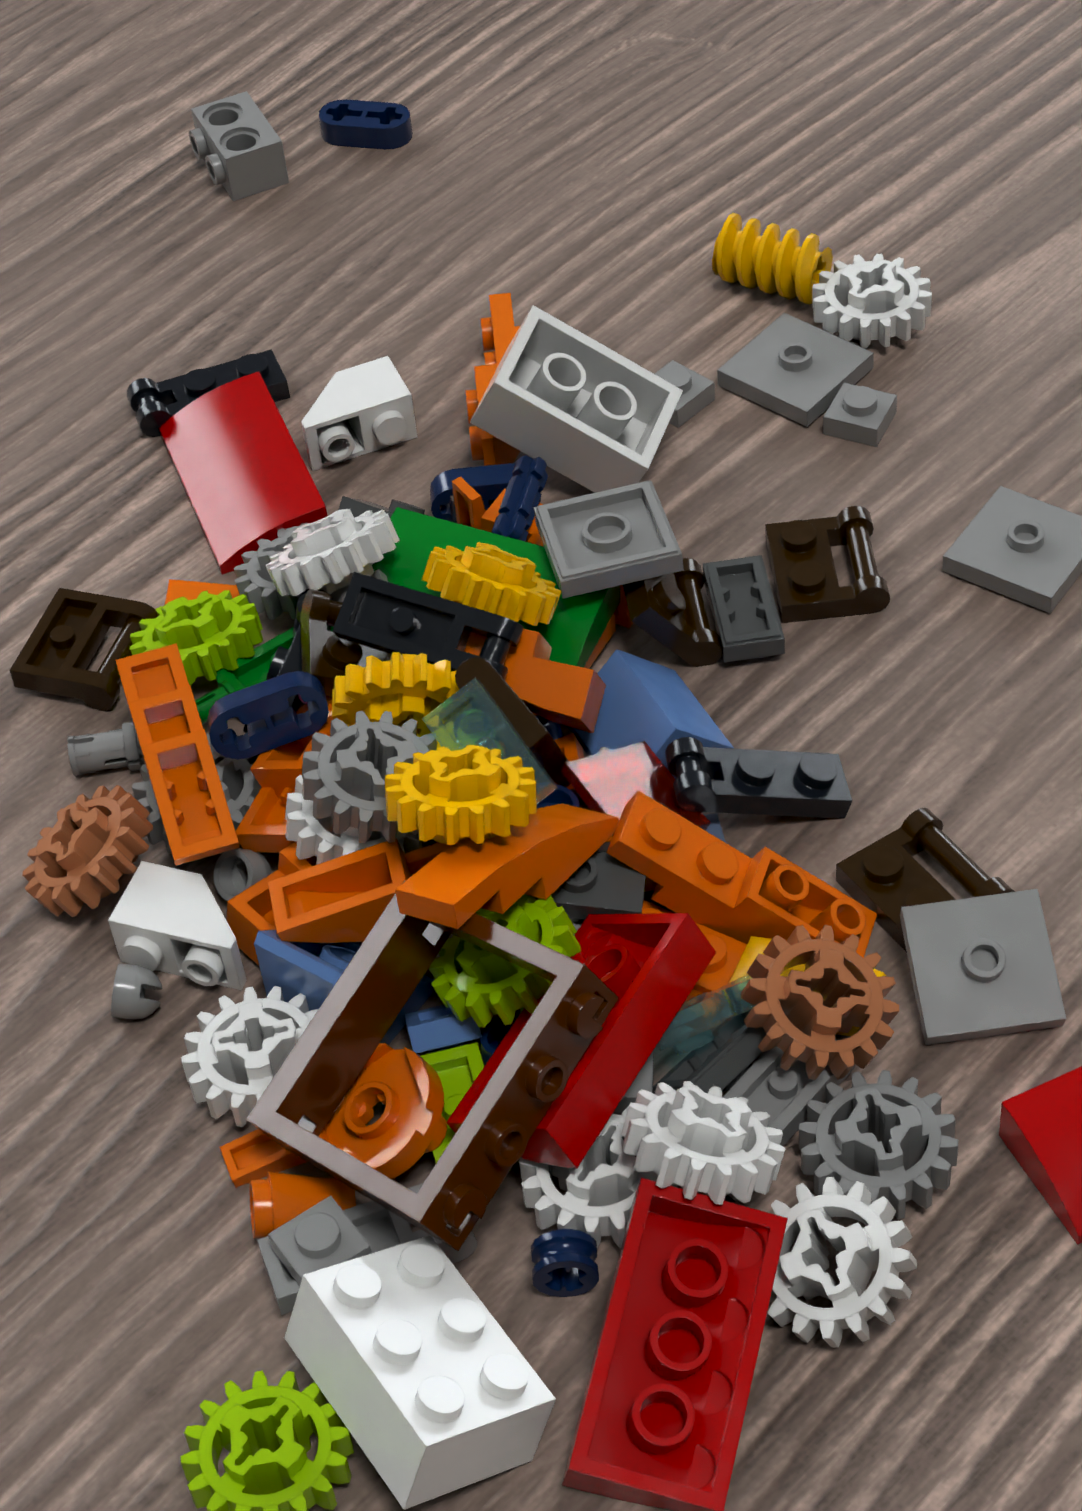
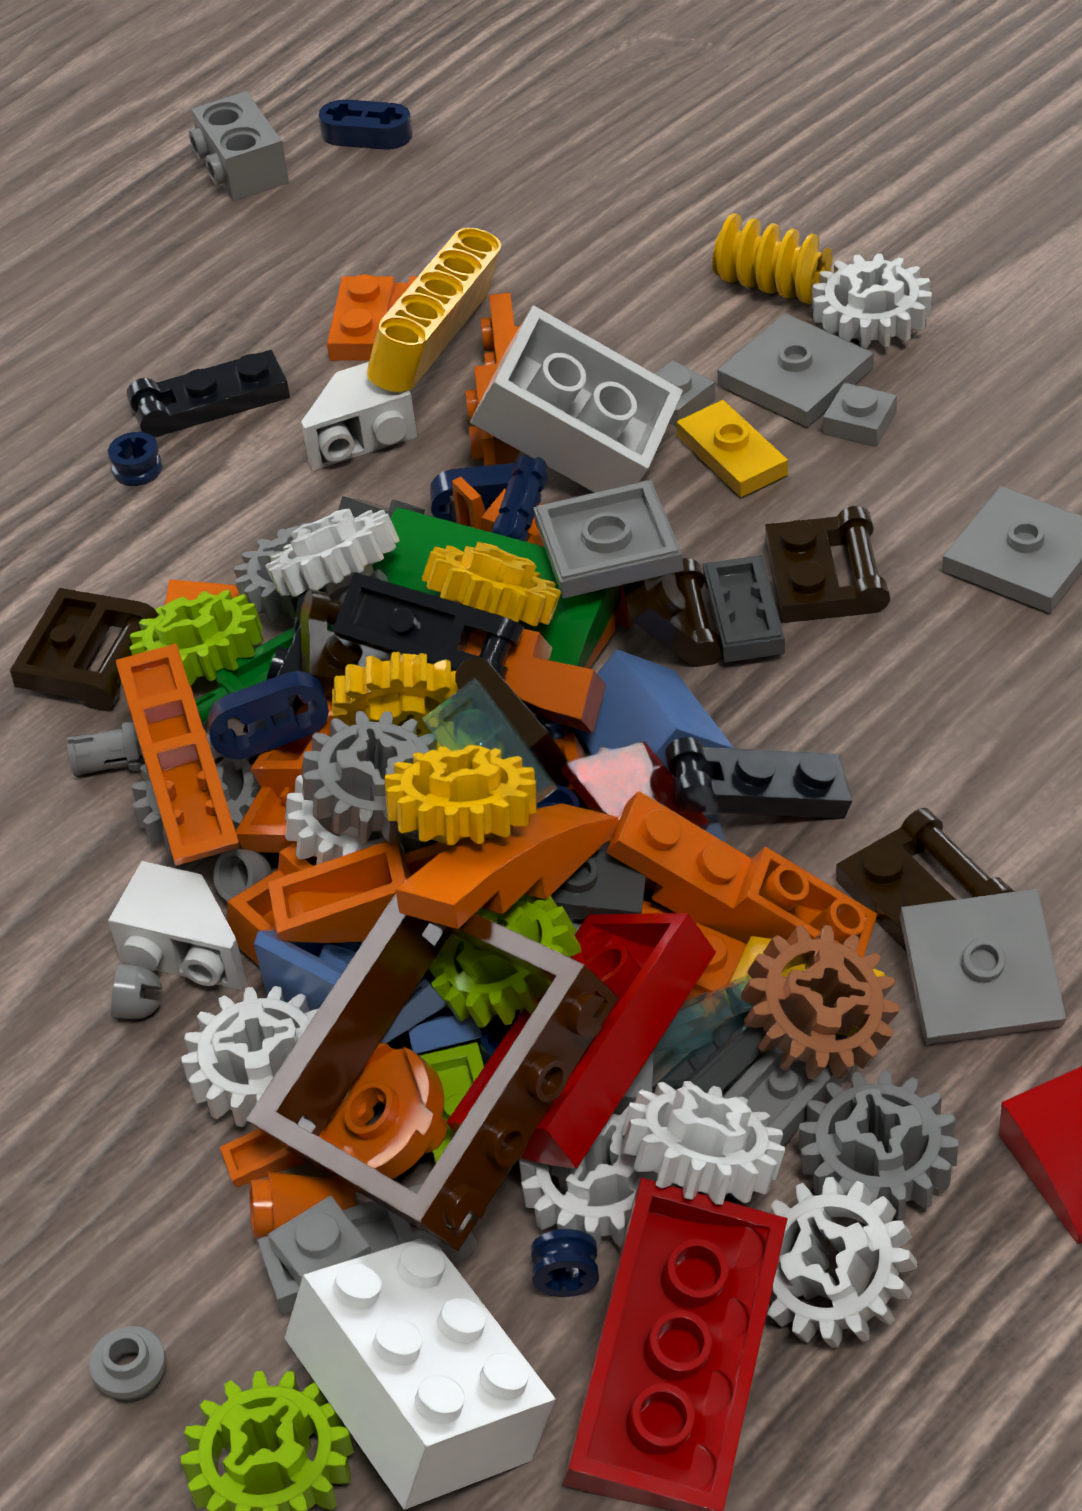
nougat gear [22,785,153,917] -> none
red slope [159,371,328,575] -> none
none -> light grey plate [89,1326,166,1402]
none -> dark blue bush [107,432,162,486]
none -> orange plate [327,274,418,361]
none -> yellow beam [366,227,501,392]
none -> sand blue piece [380,978,448,1043]
none -> yellow plate [676,400,788,498]

